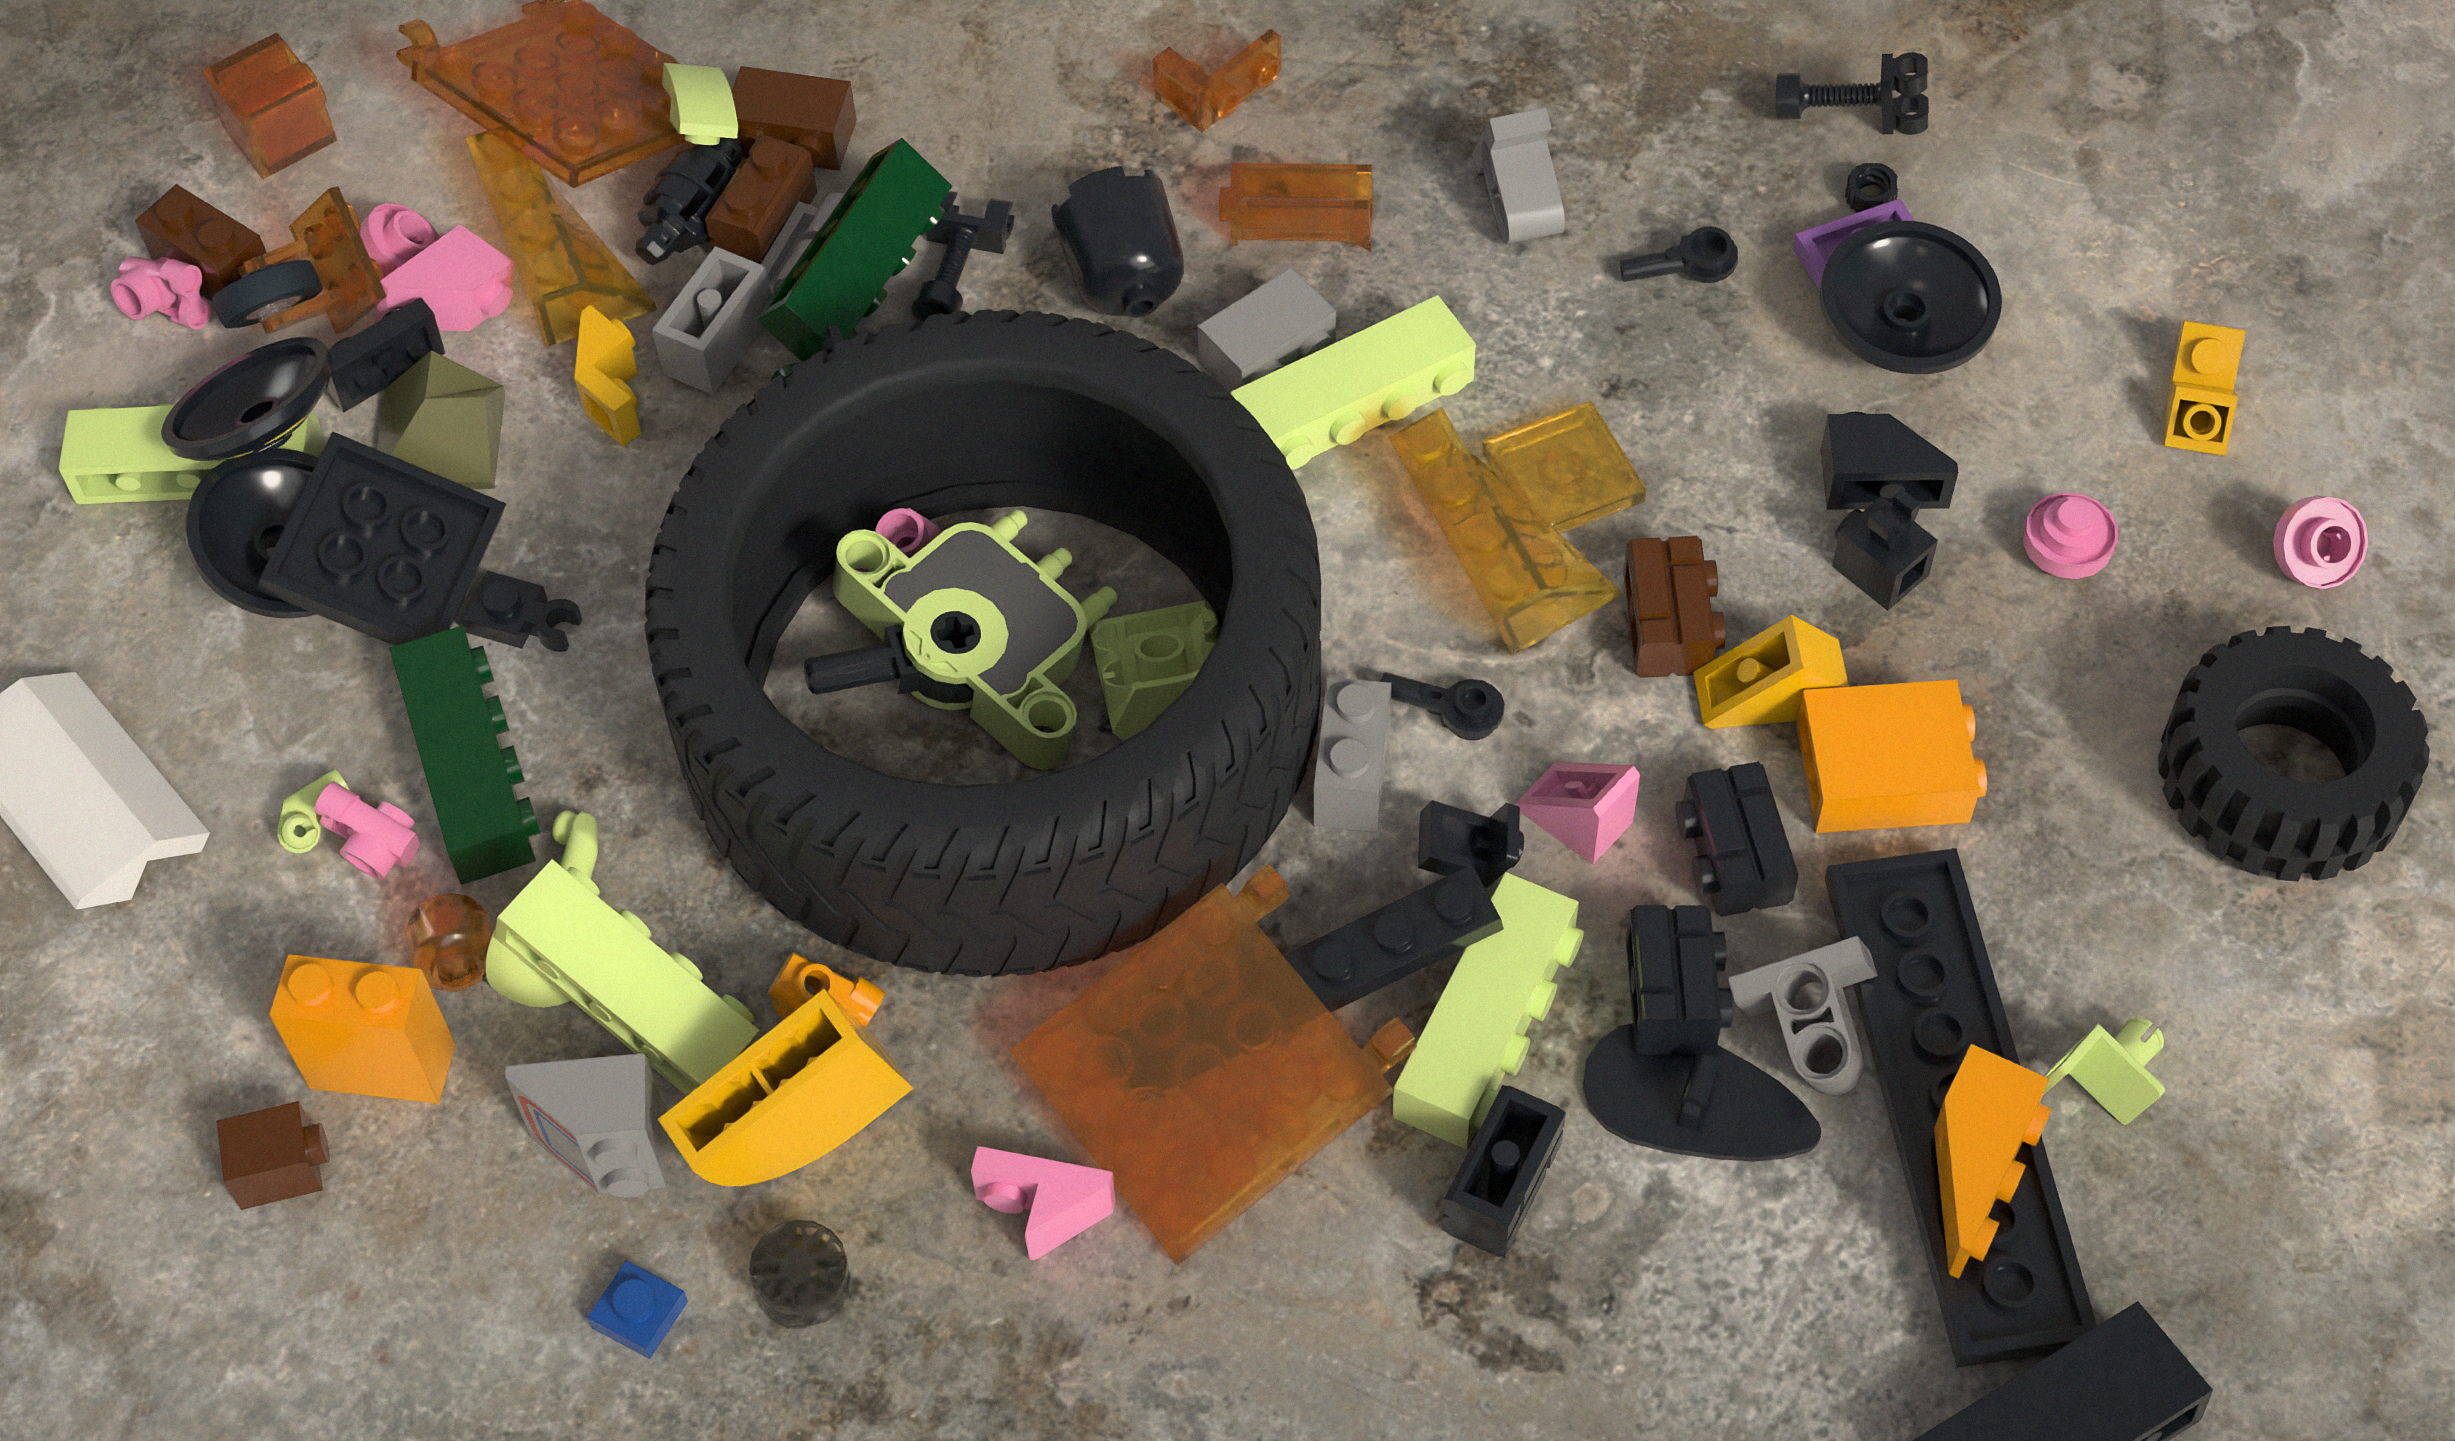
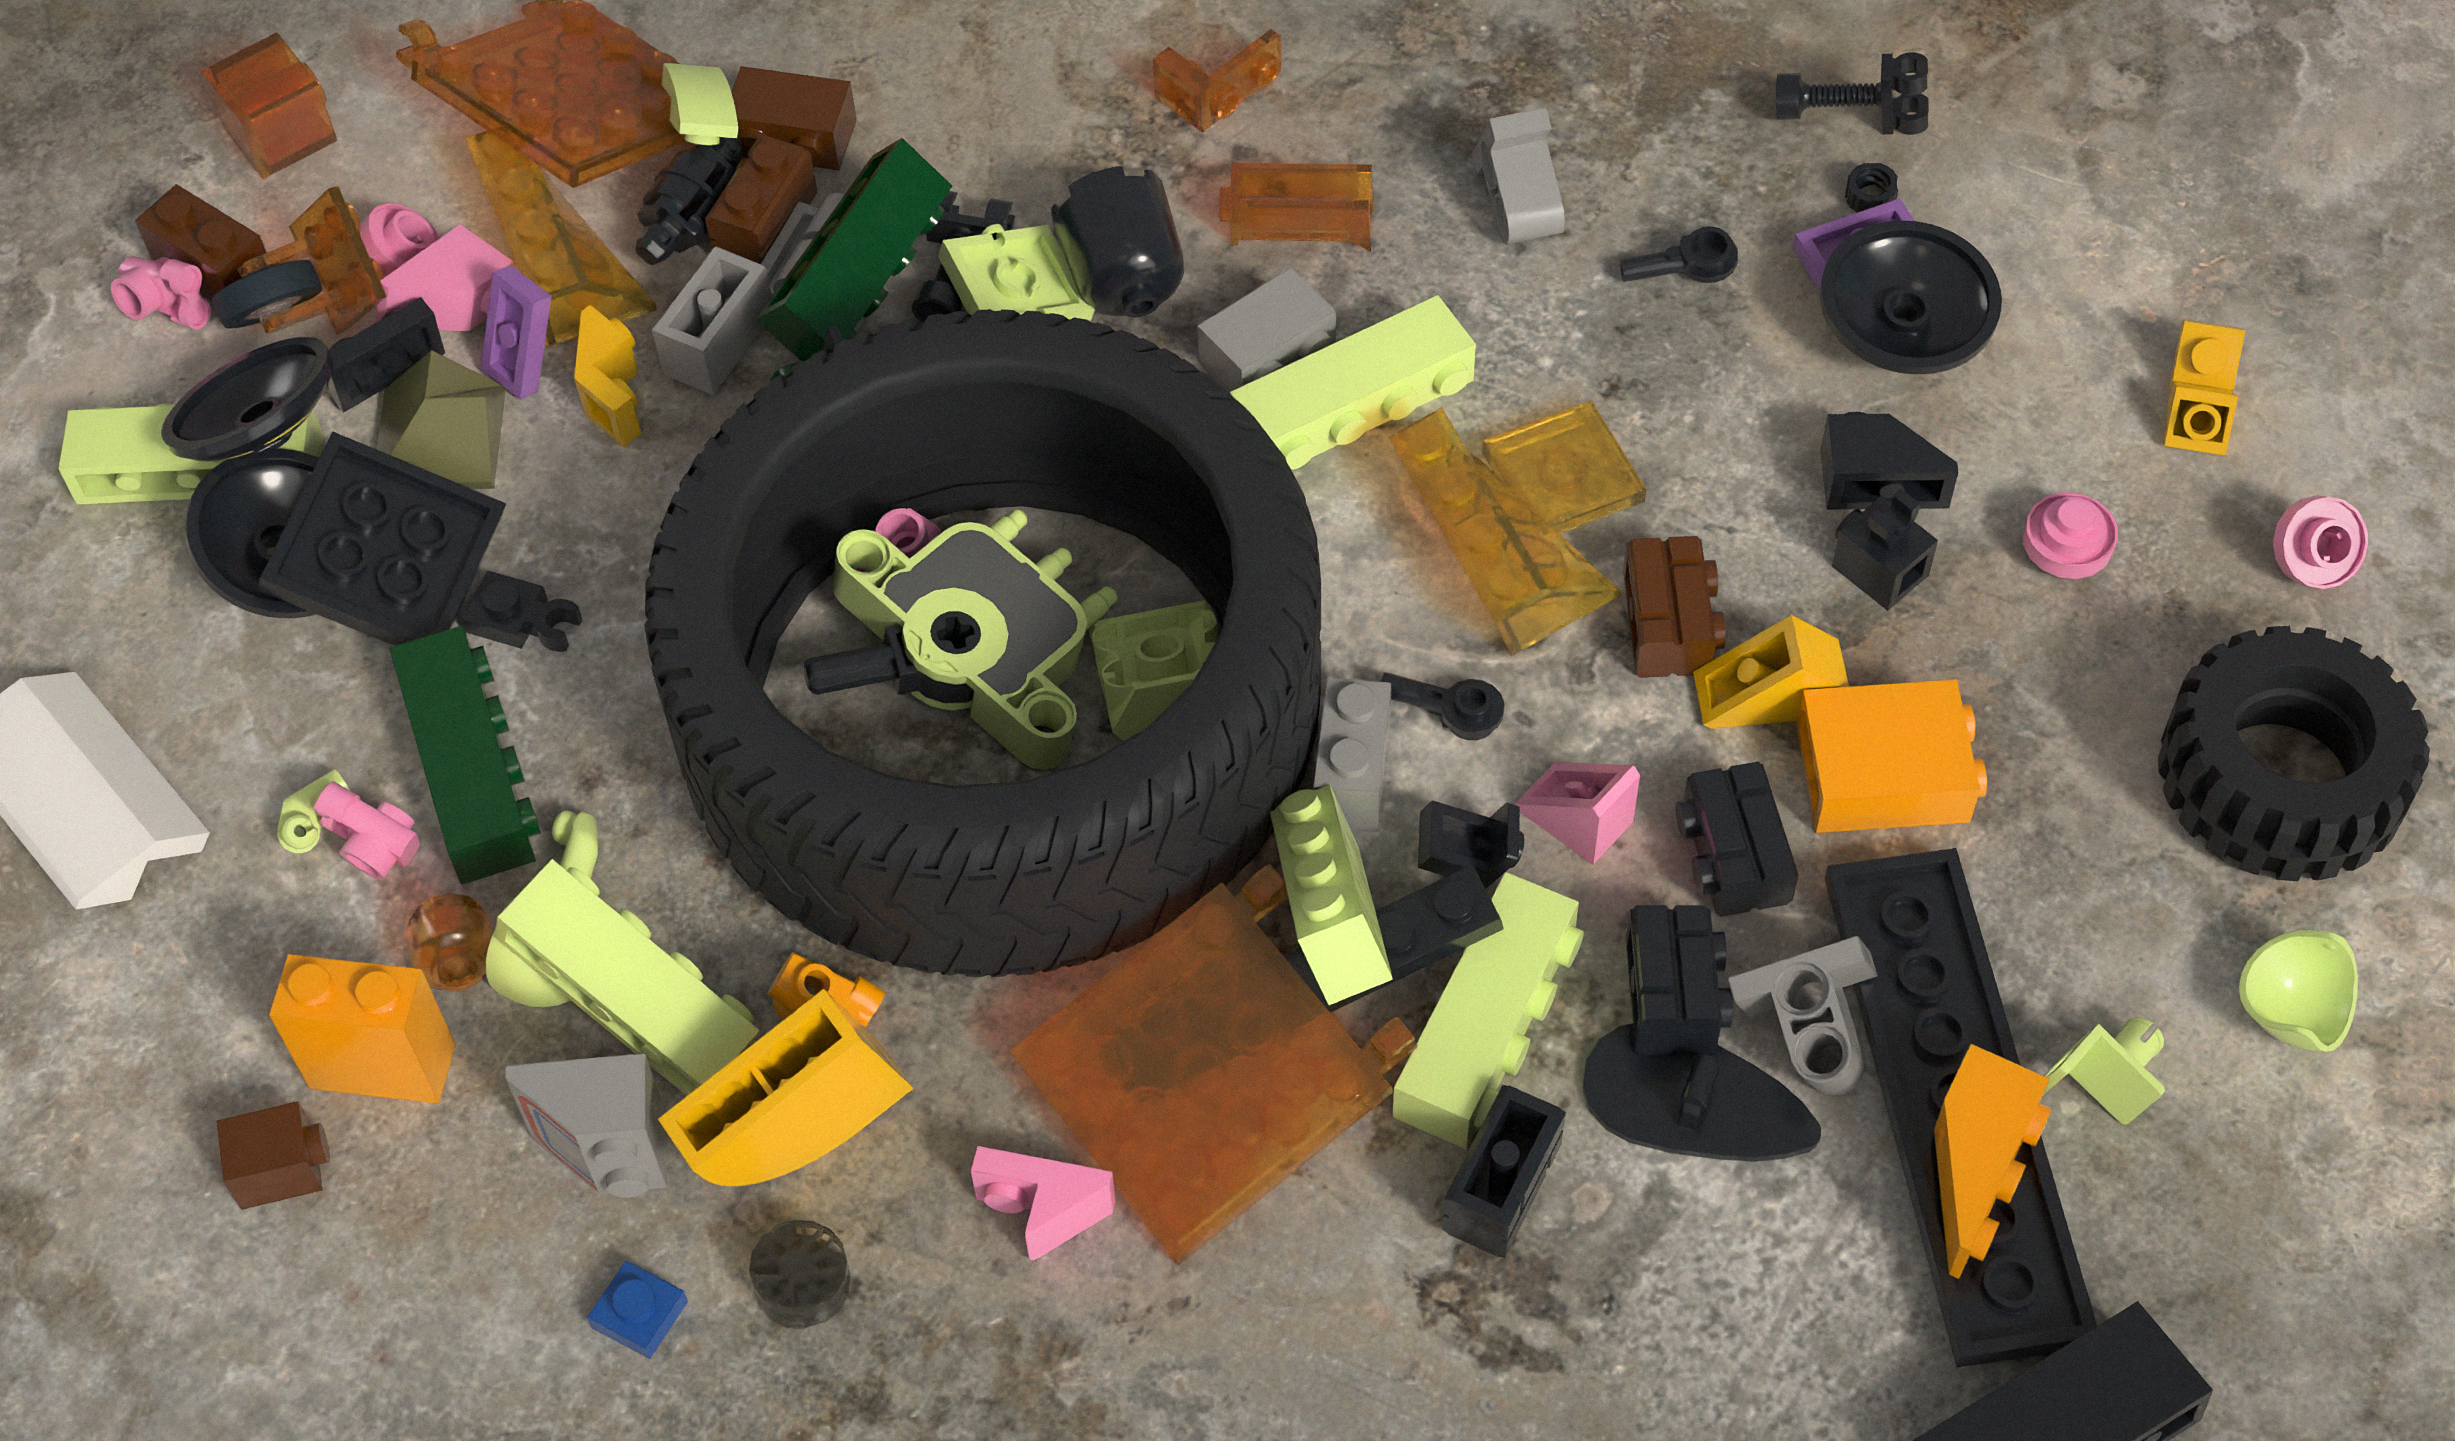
none -> medium lavender plate [480,265,552,399]
none -> yellowish green plate [938,224,1095,322]
none -> yellowish green brick [1270,784,1393,1005]
none -> yellowish green helmet [2239,930,2358,1052]

